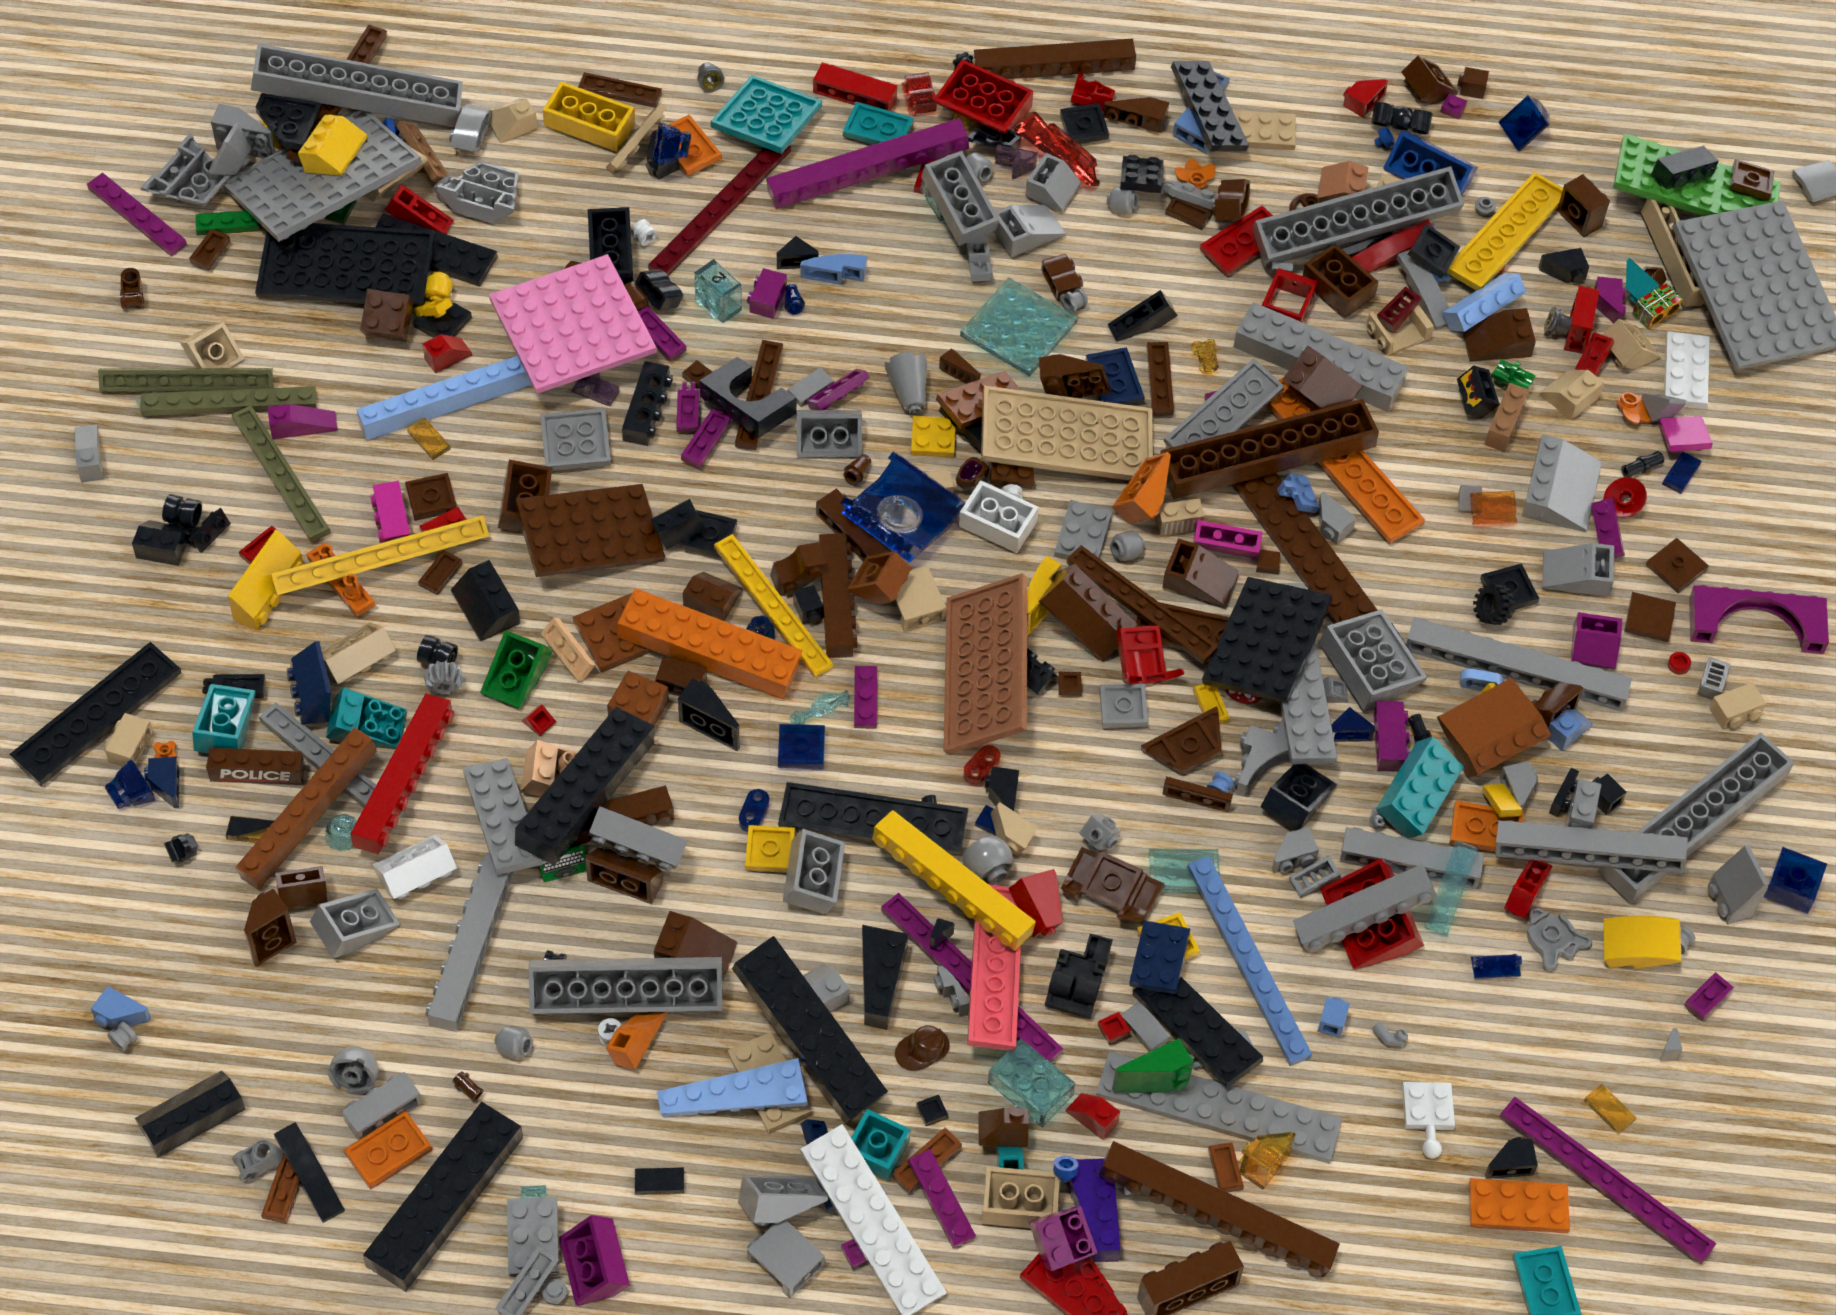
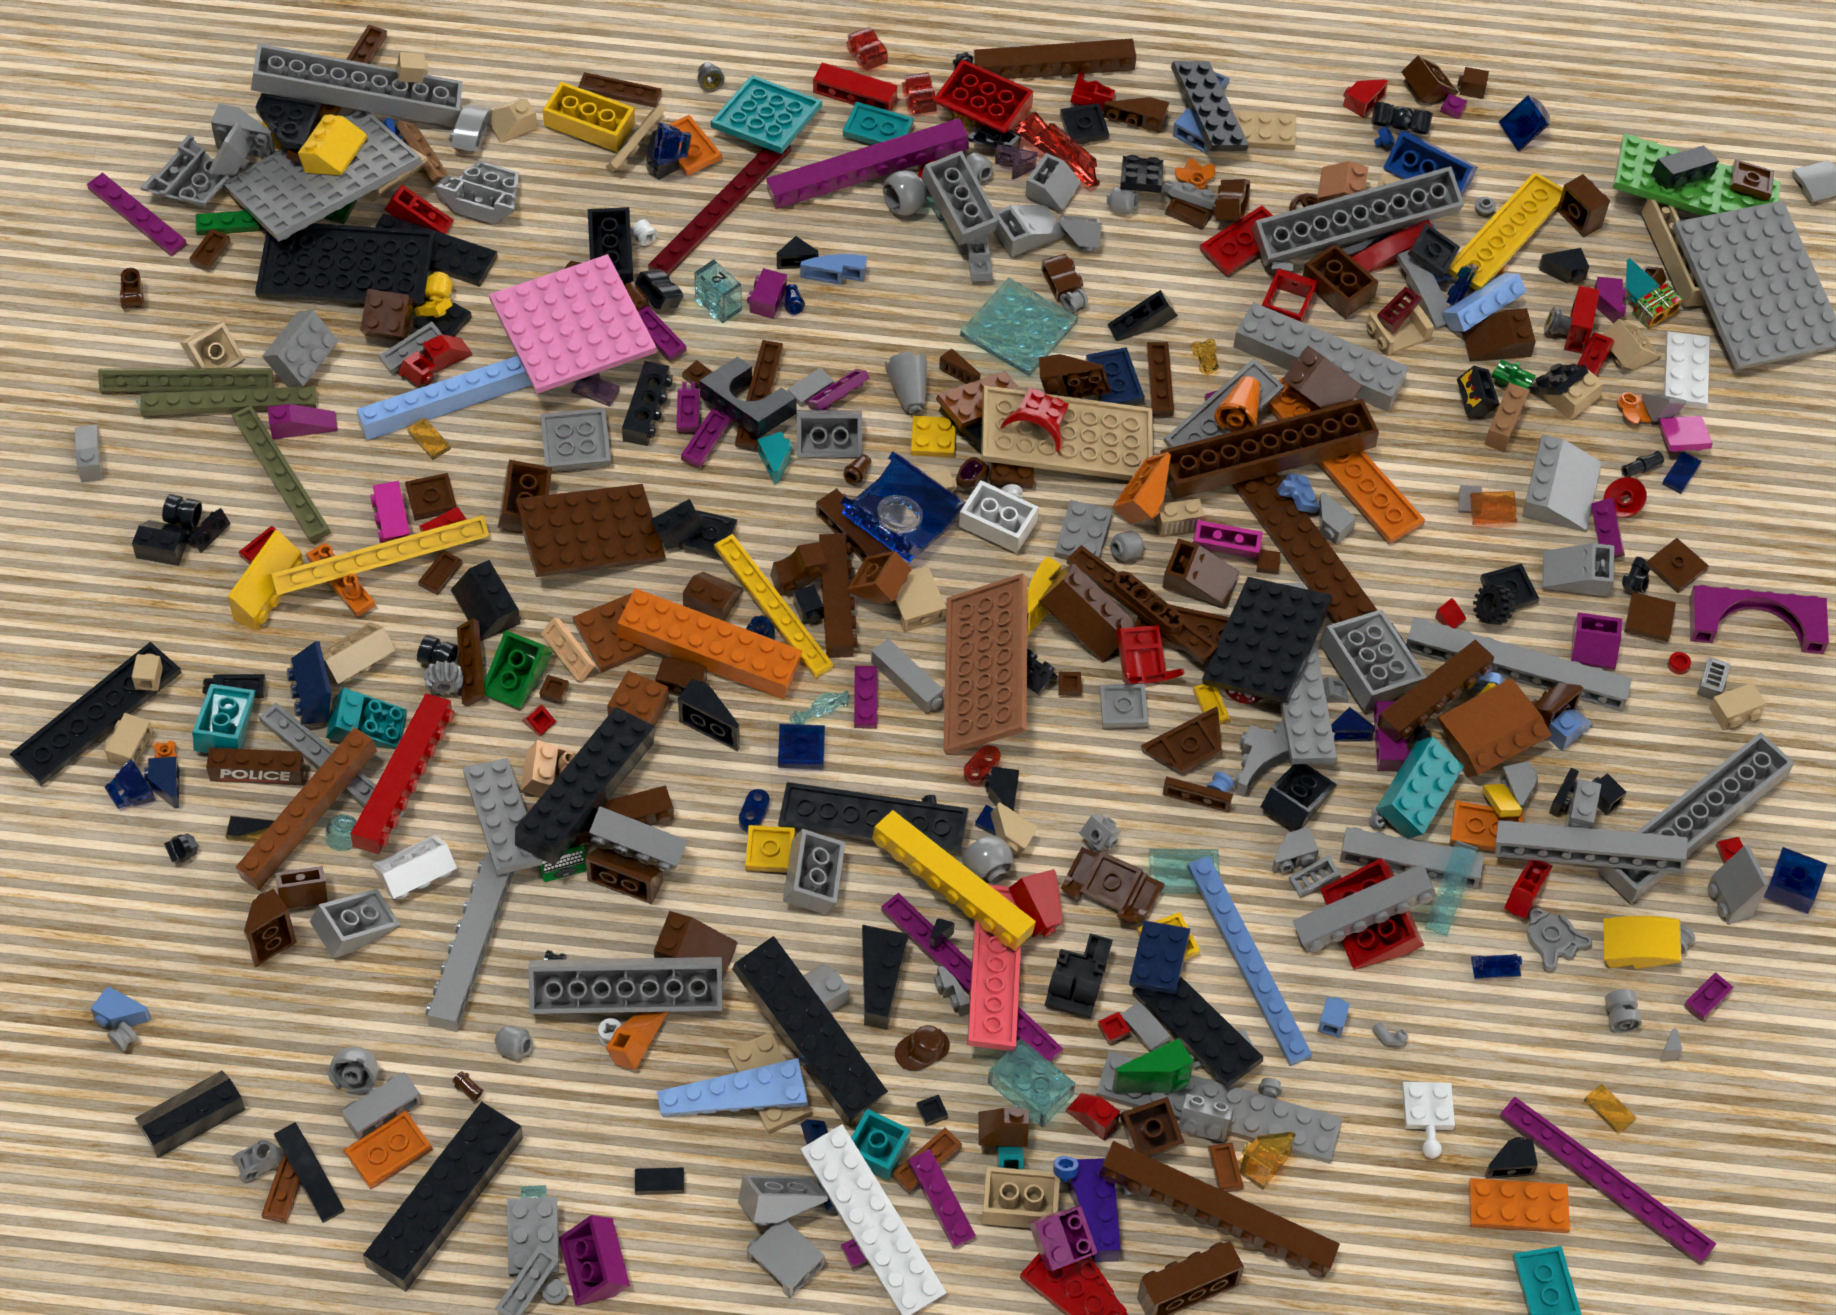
none -> tan brick [132,654,163,691]
none -> light grey brick [262,310,338,387]
none -> light grey plate [379,322,443,374]
none -> tan brick [397,52,428,83]
none -> red brick [398,351,436,387]
none -> reddish brown plate [457,618,485,707]
none -> reddish brown plate [539,675,569,704]
none -> teal slope [758,431,792,485]
none -> clear red brick [846,27,888,71]
none -> light grey brick [871,639,943,714]
none -> light grey wheel [883,170,926,216]
none -> red piece [1000,387,1069,453]
none -> light grey slope [1059,215,1101,251]
none -> reddish brown beam [1113,571,1184,634]
none -> reddish brown brick [1120,1097,1185,1157]
none -> light grey bracket [1178,1094,1233,1143]
none -> orange cone [1214,376,1261,432]
none -> light grey plate [1258,1078,1282,1098]
none -> reddish brown brick [1377,640,1494,743]
none -> red slope [1435,598,1466,629]
none -> clear blue plate [1446,263,1479,306]
none -> black plate [1529,363,1589,395]
none -> light grey wheel [1605,989,1642,1033]
none -> black plate [1622,556,1650,595]
none -> red plate [1716,836,1743,864]

